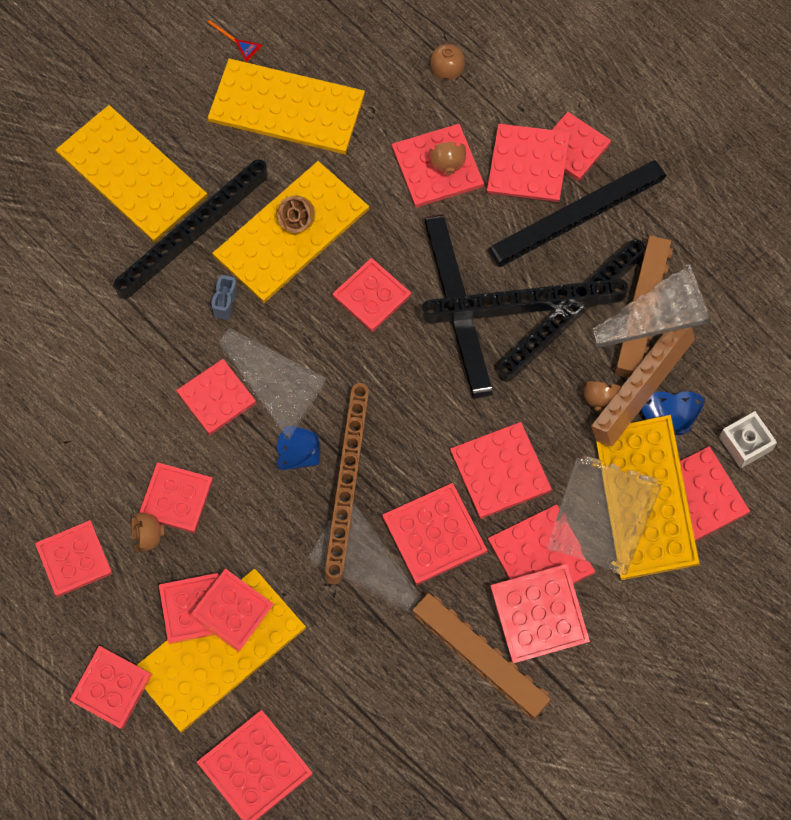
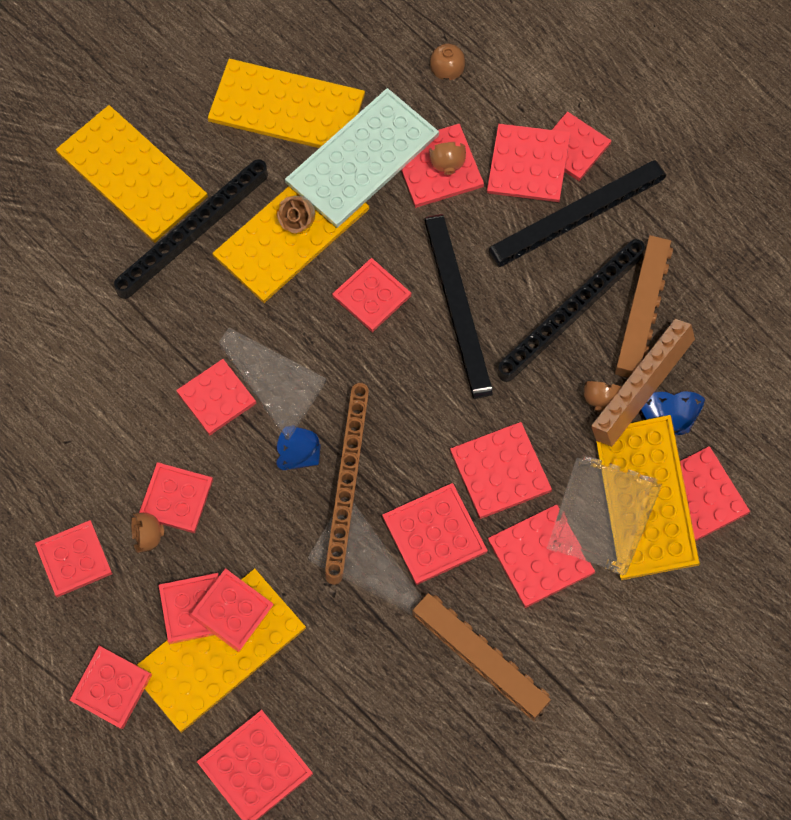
piece [208,20,263,63] -> none
sand blue brick [212,275,237,320] -> none
black beam [422,279,628,323] -> none
coral plate [490,564,590,663] -> none
clear wing [592,264,710,348] -> none
white brick [719,411,777,469] -> none
none -> light aqua plate [285,88,439,228]

